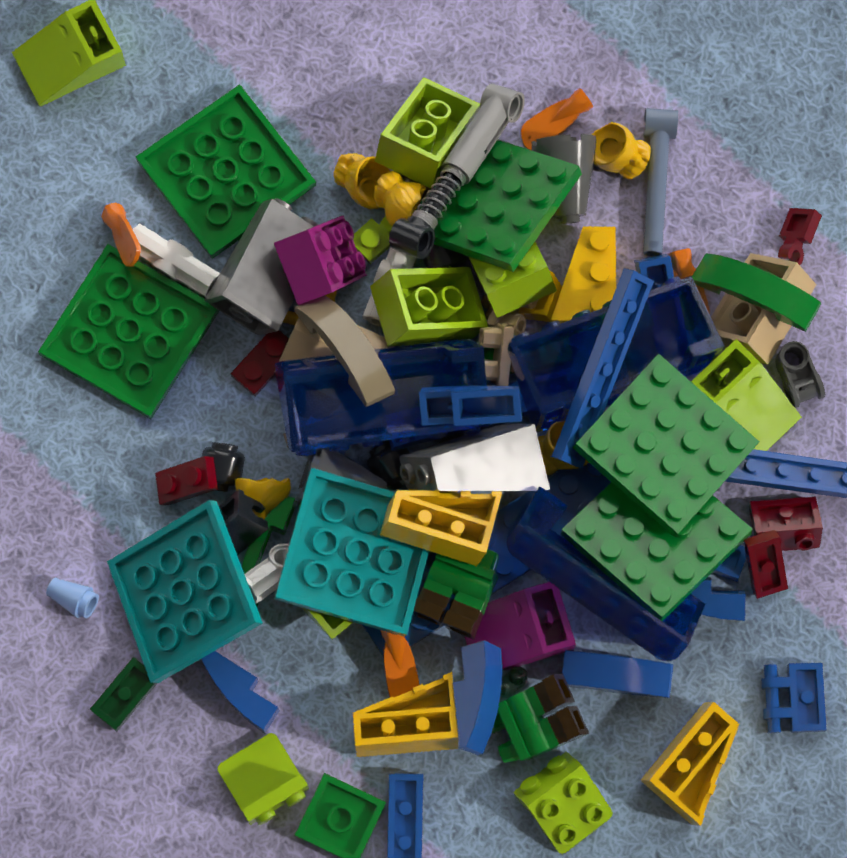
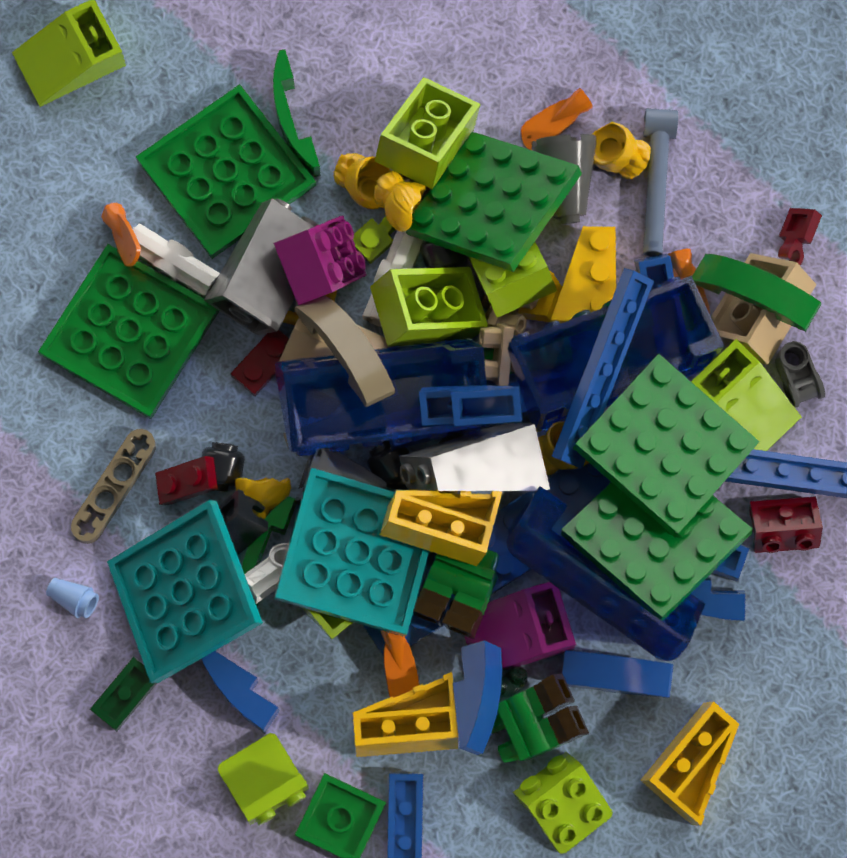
piece [389,83,525,259] -> none
dark red plate [744,529,788,599] -> none
blue plate [761,663,827,733] -> none
none -> dark tan beam [71,429,156,544]
none -> green slope [273,49,321,177]

